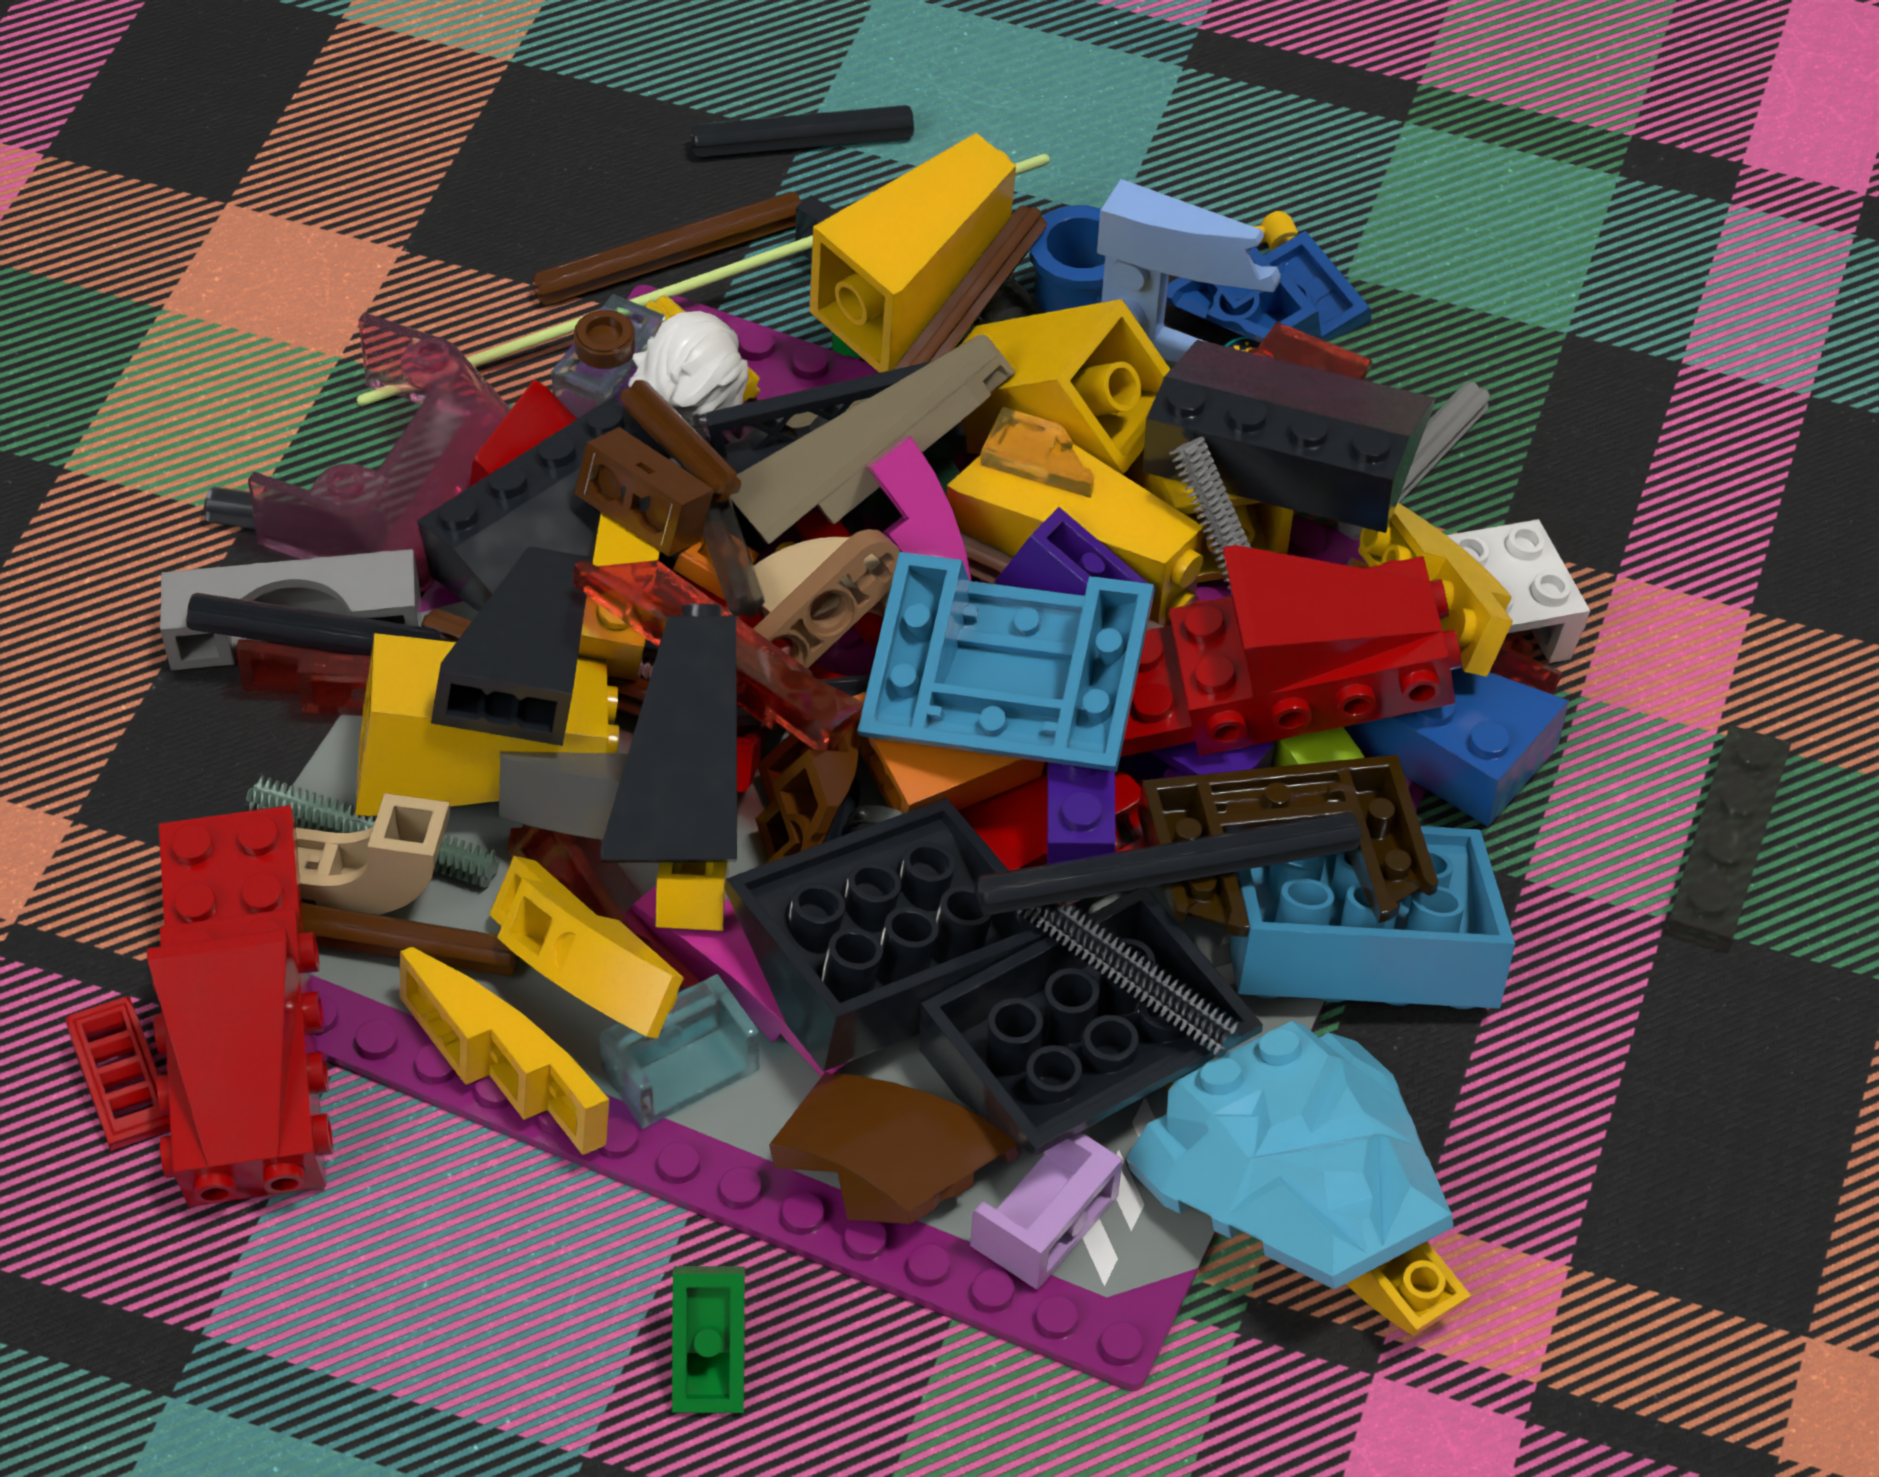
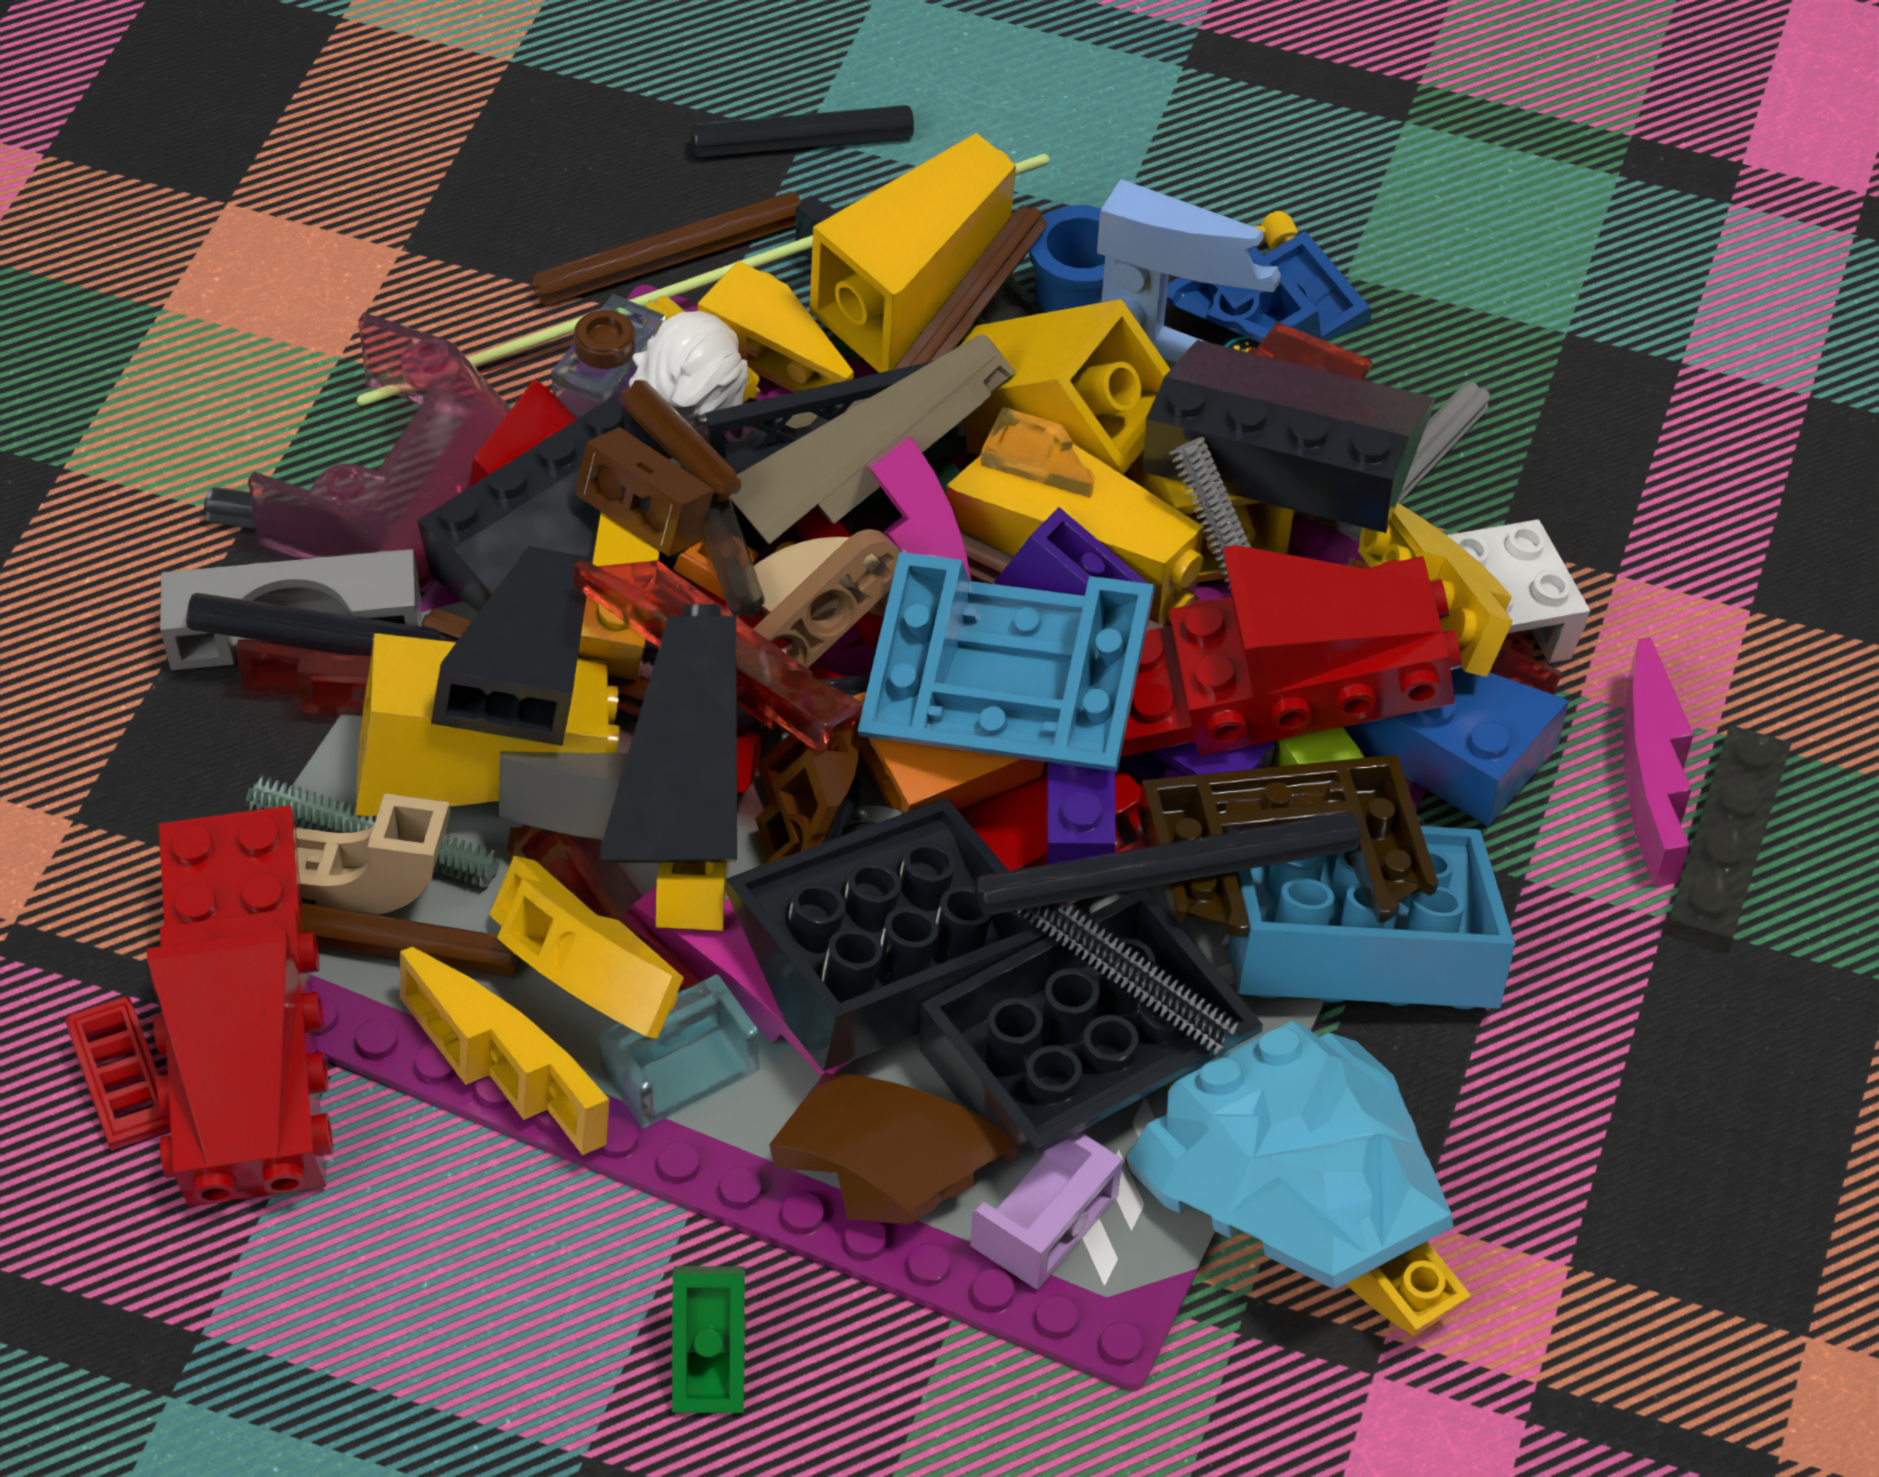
none -> yellow slope [697,260,854,392]
none -> dark pink slope [1623,637,1694,887]

